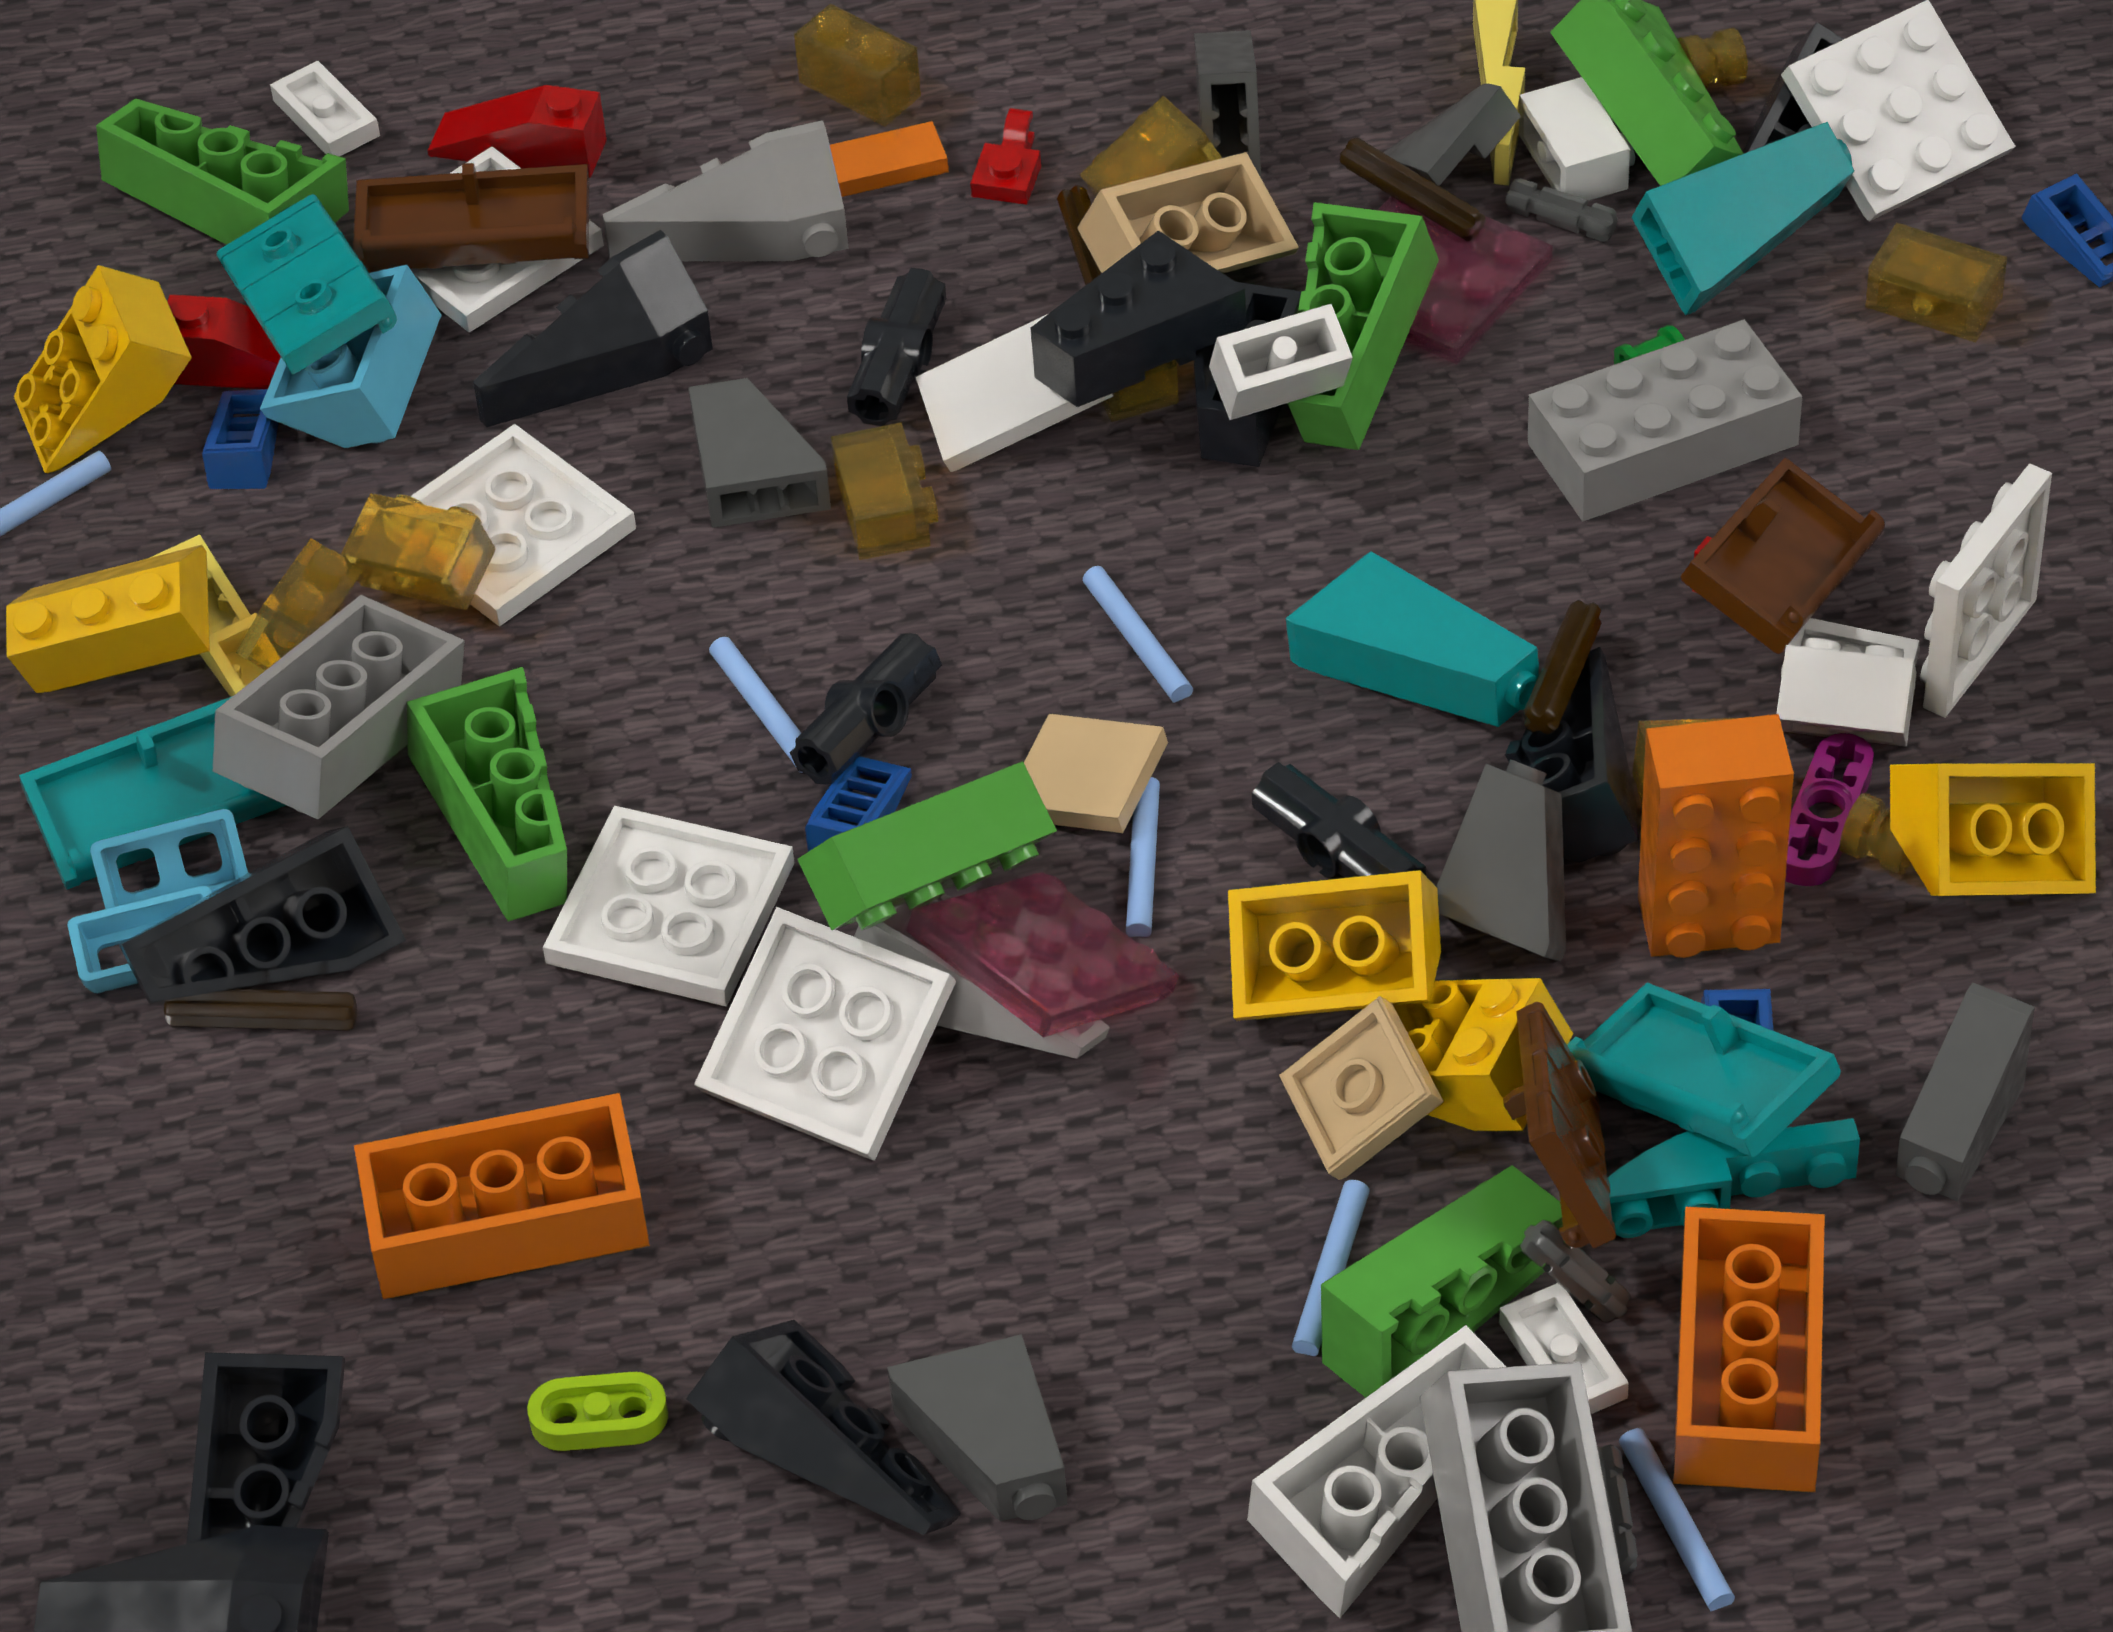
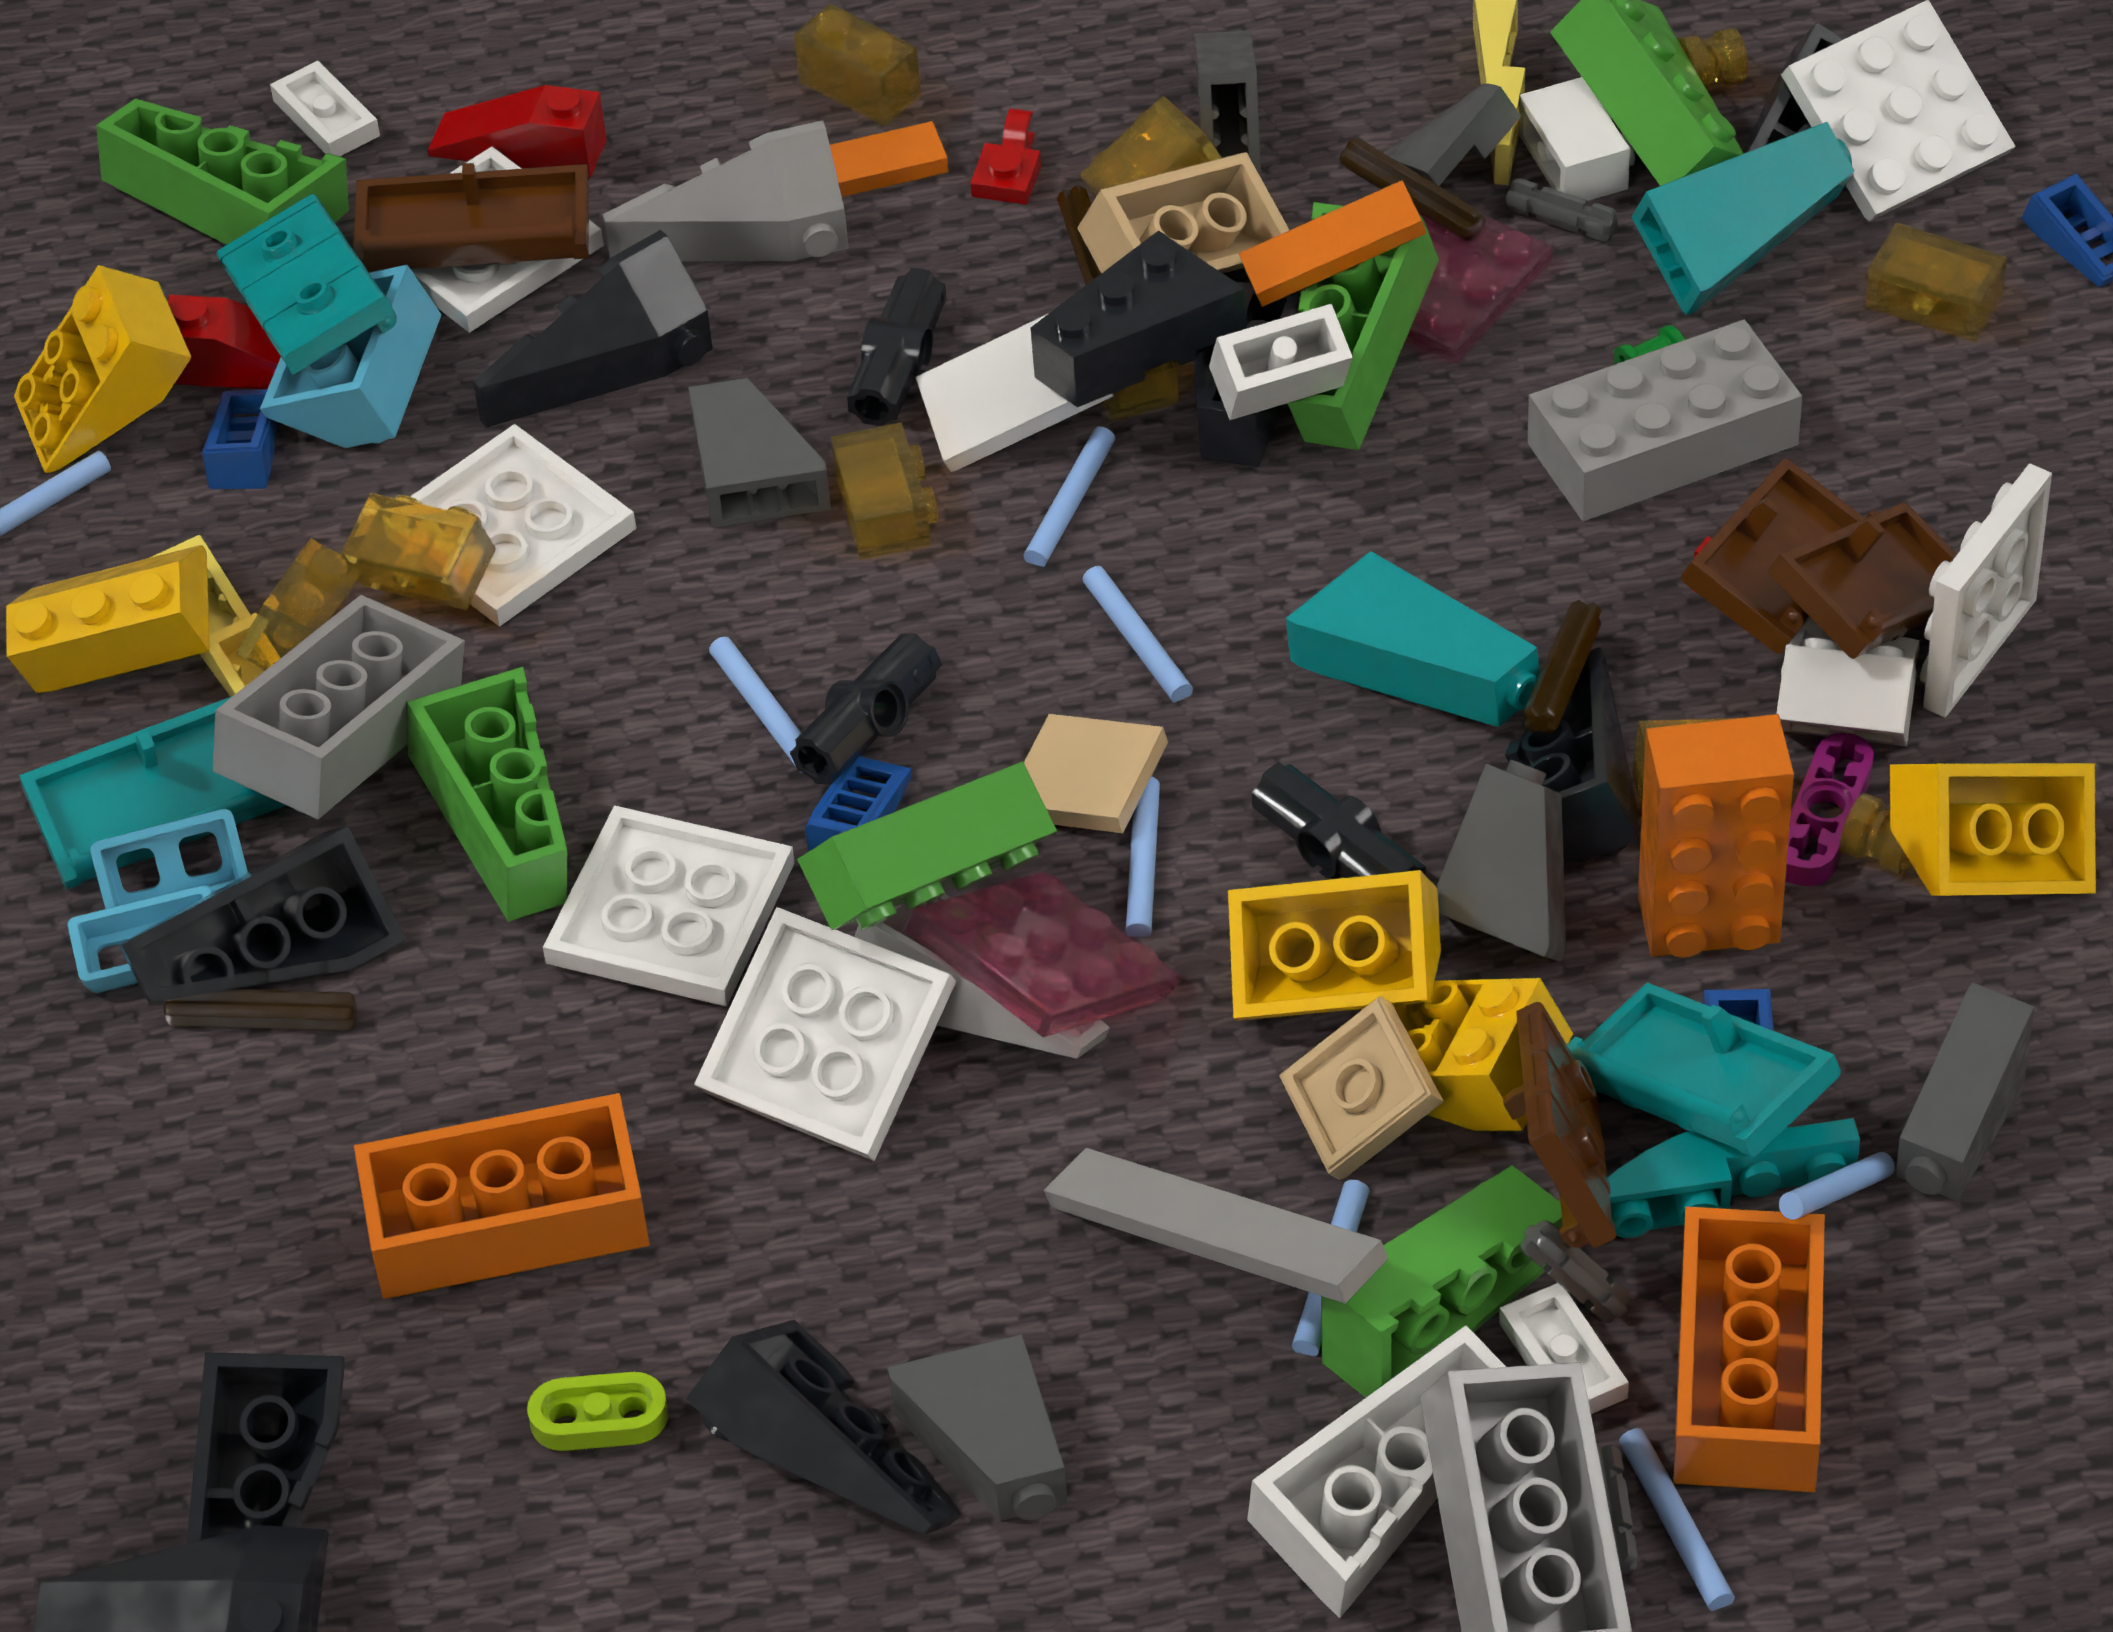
none -> light blue bar [1024,427,1115,567]
none -> light grey tile [1044,1148,1388,1303]
none -> orange tile [1238,180,1427,307]
none -> reddish brown container [1768,502,1957,659]
none -> light blue bar [1779,1152,1895,1220]

